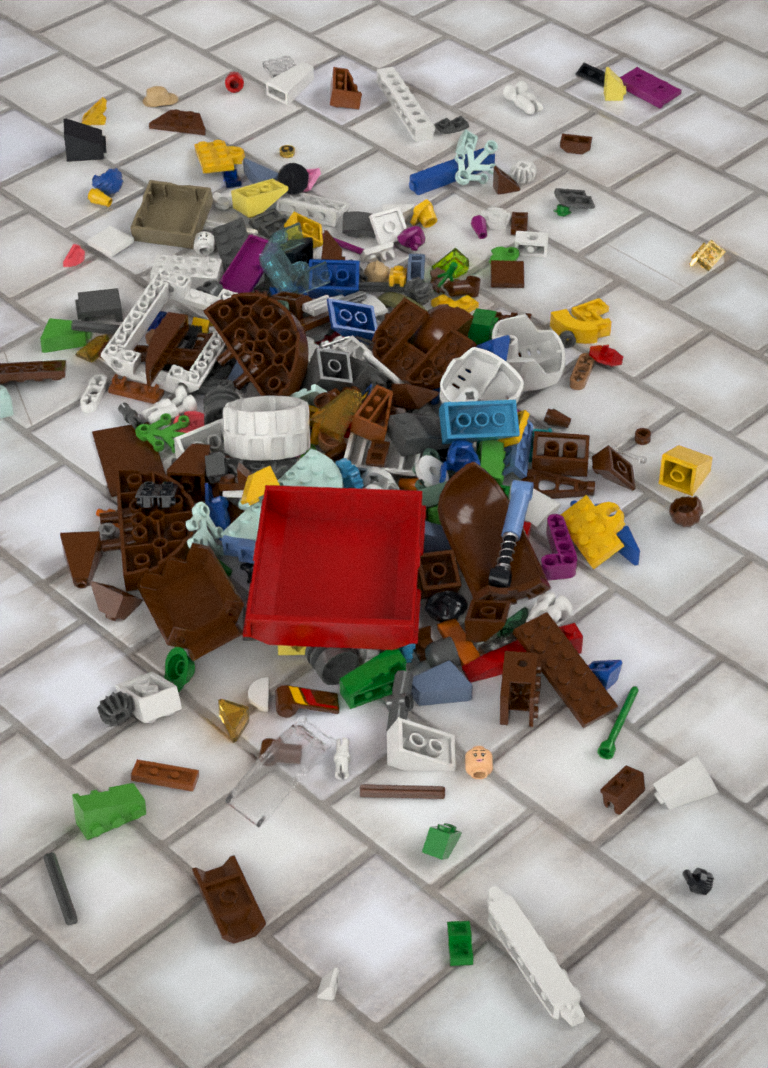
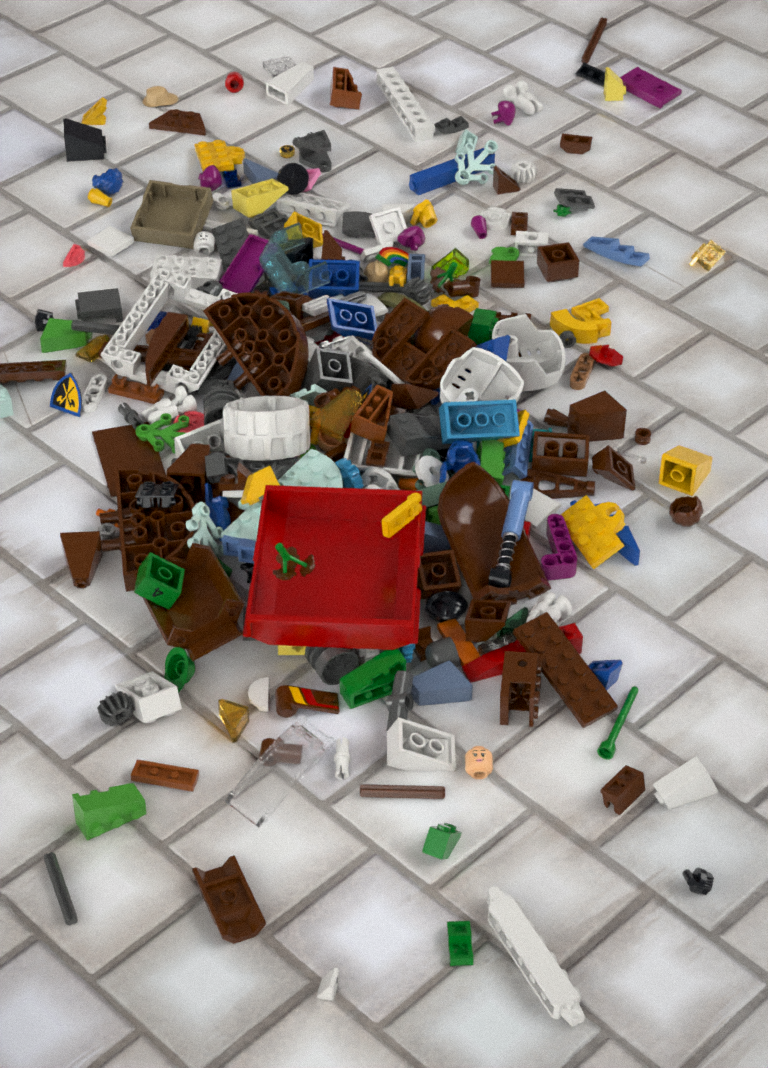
reddish brown slope [91,581,143,621] -> none
none -> black piece [34,309,54,331]
none -> shield [50,372,82,417]
none -> green brick [134,552,185,610]
none -> magenta piece [198,165,222,192]
none -> reddish brown plant [273,543,315,581]
none -> dark grey piece [292,130,332,173]
none -> tile [375,247,409,267]
none -> yellow hinge [382,493,422,538]
none -> magenta piece [491,100,516,126]
none -> reddish brown brick [536,242,580,282]
none -> reddish brown slope [567,390,627,442]
none -> reddish brown axle [581,17,607,64]
none -> medium blue slope [583,236,650,267]

